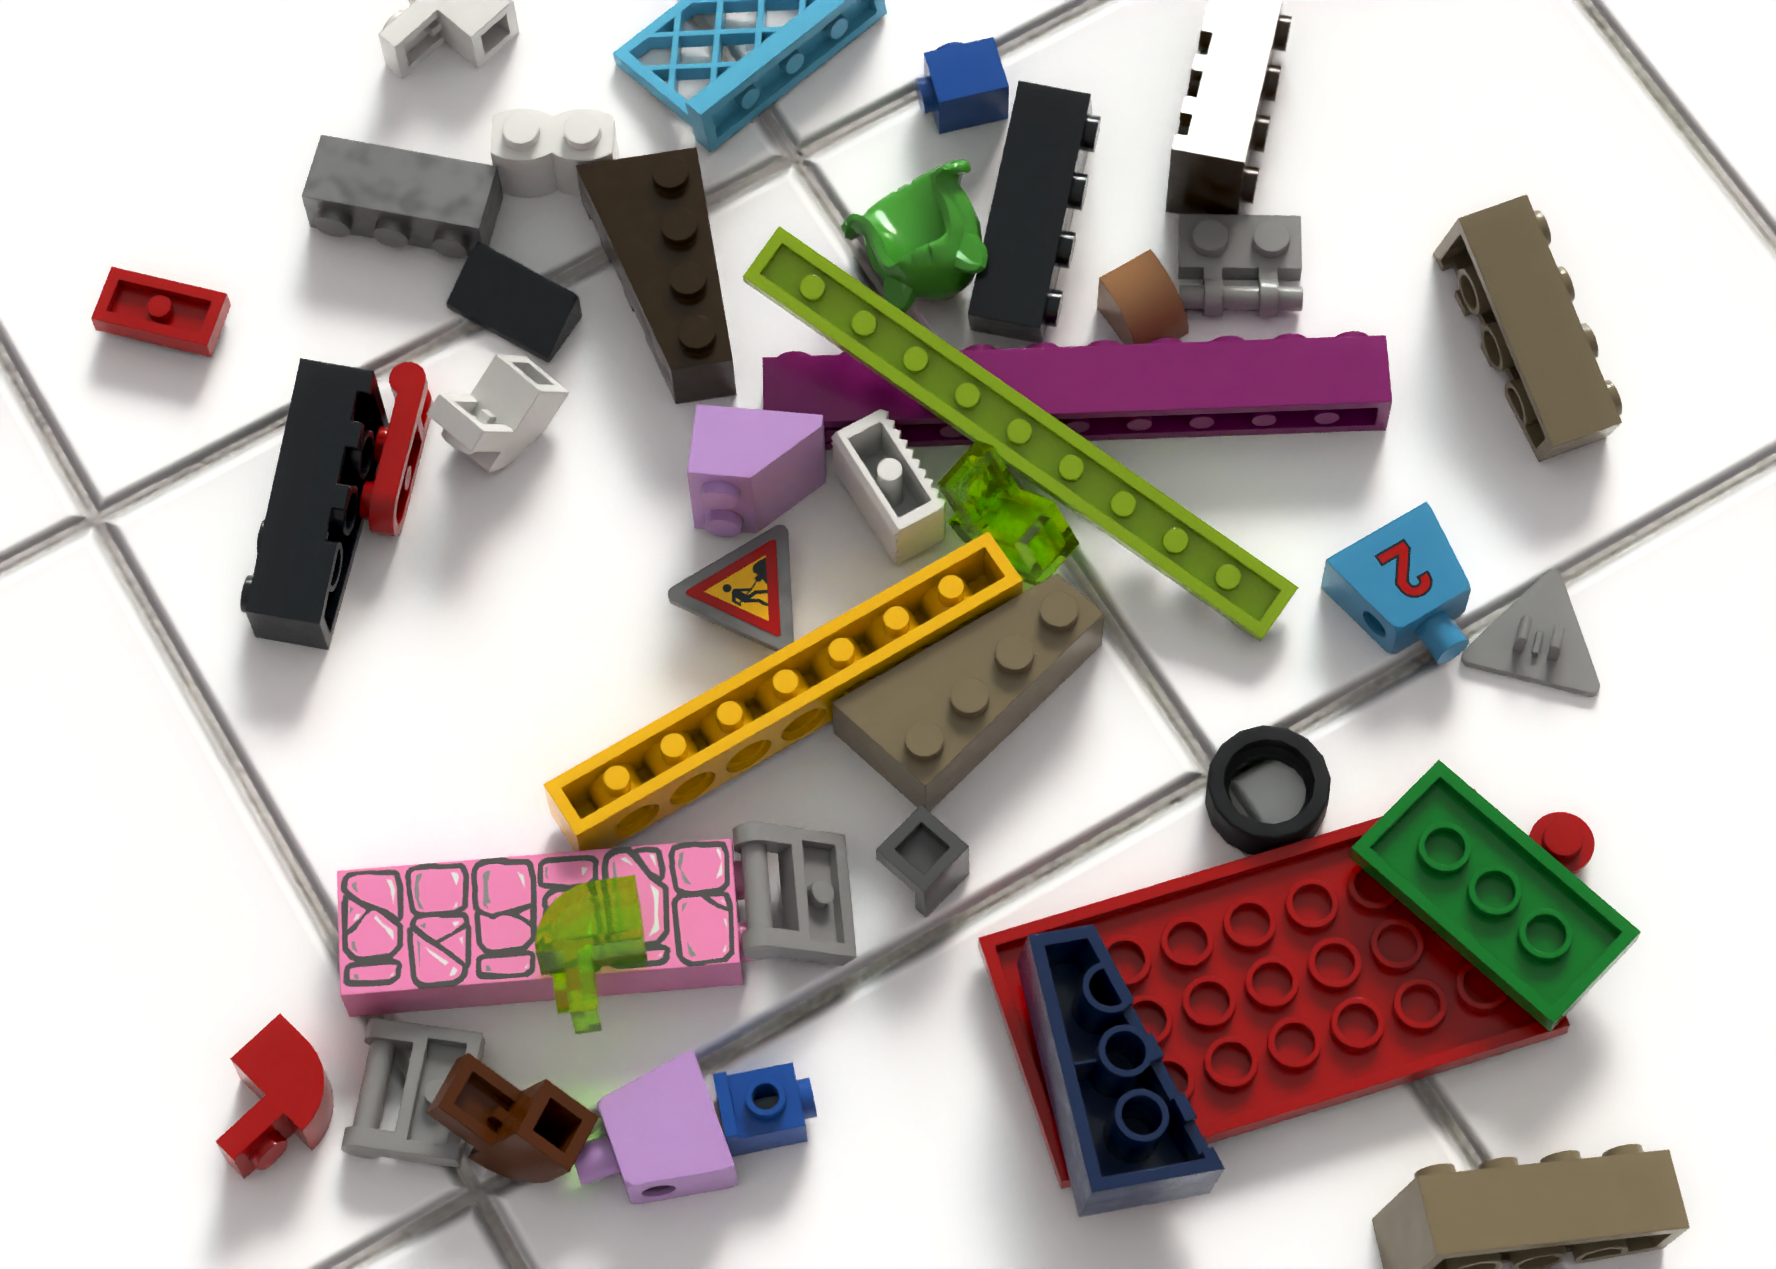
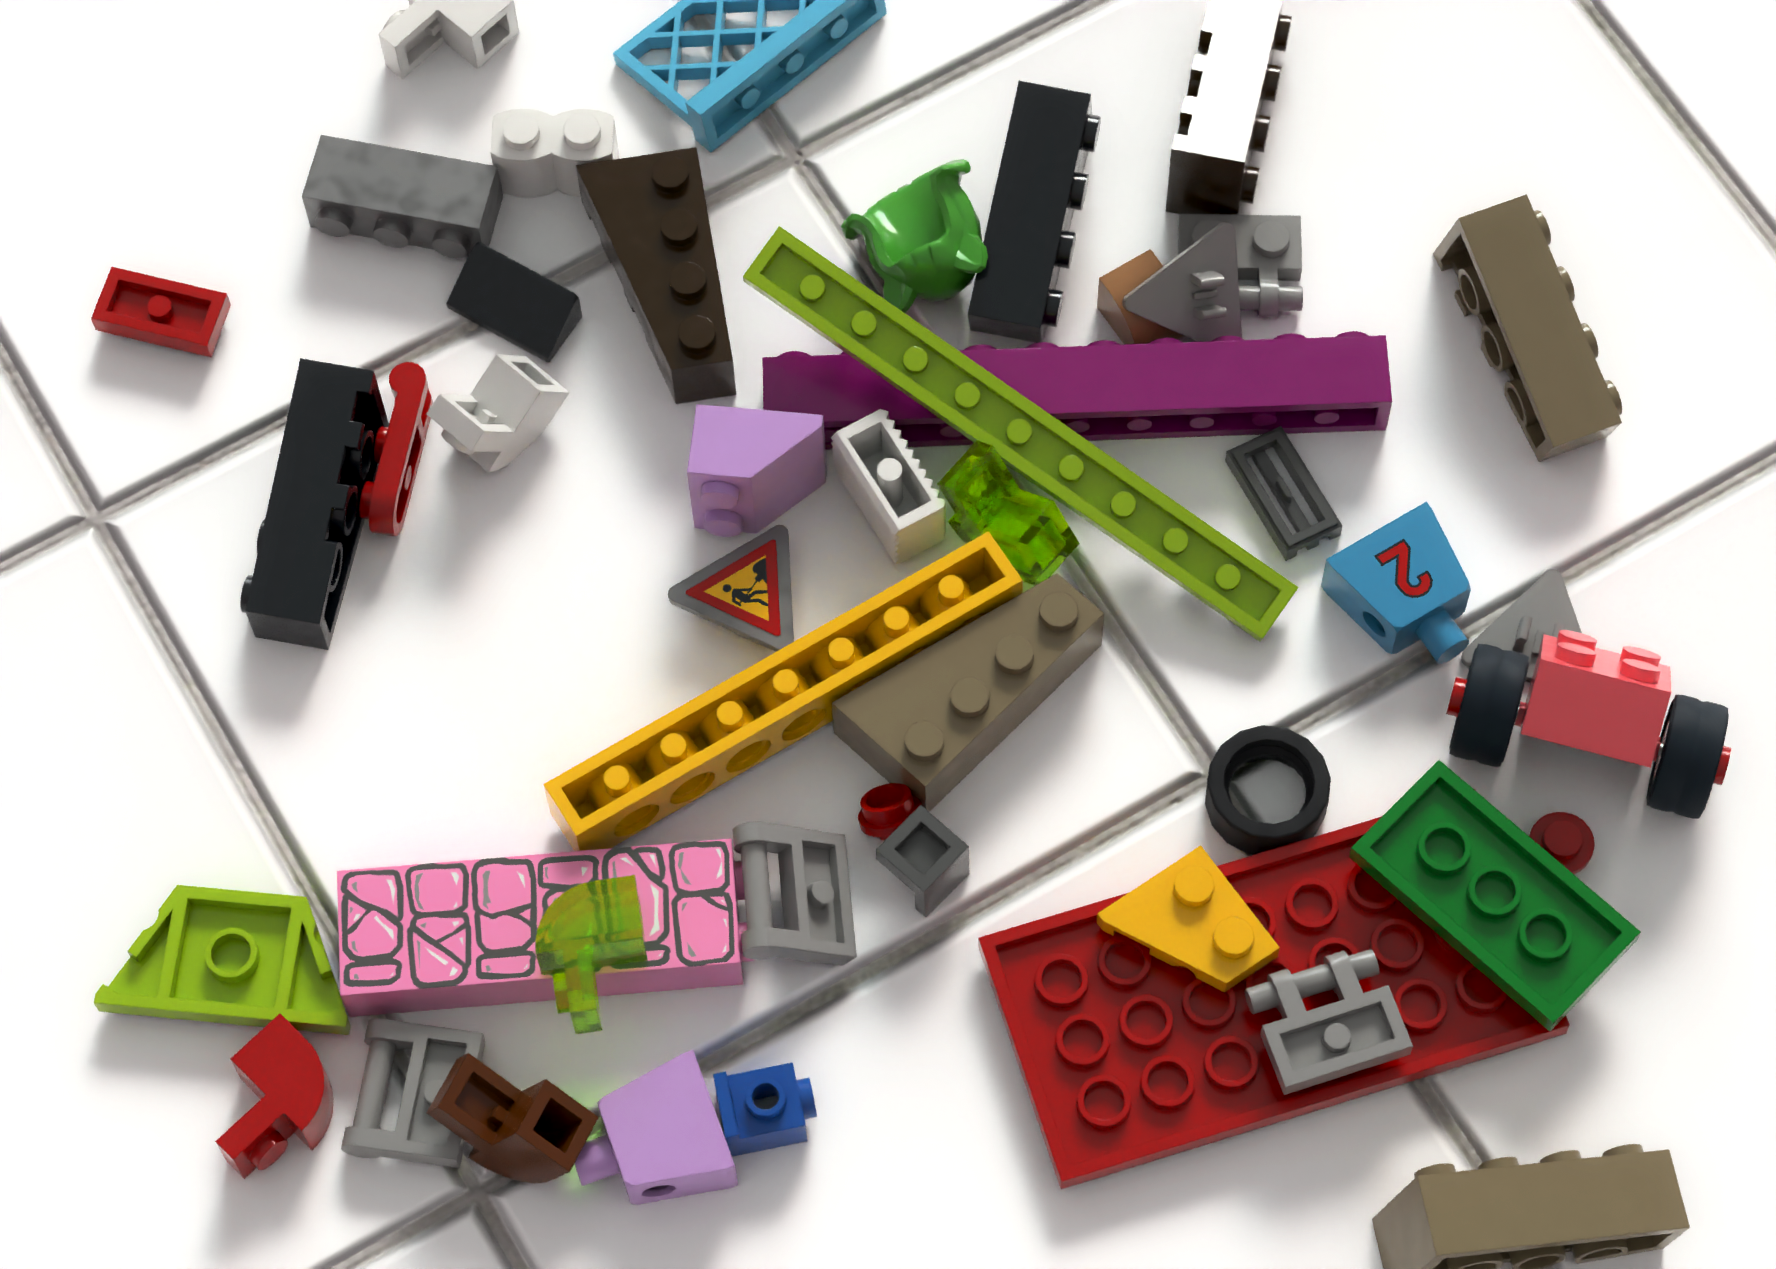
blue brick [915,37,1009,134] -> none
dark blue wedge [1017,924,1225,1217] -> none
none -> lime wing [94,885,351,1035]
none -> red plate [858,783,921,841]
none -> yellow wing [1097,845,1280,992]
none -> light grey piece [1122,222,1242,342]
none -> dark grey tile [1225,426,1342,561]
none -> light grey plate [1244,949,1413,1095]
none -> brick [1446,630,1731,819]

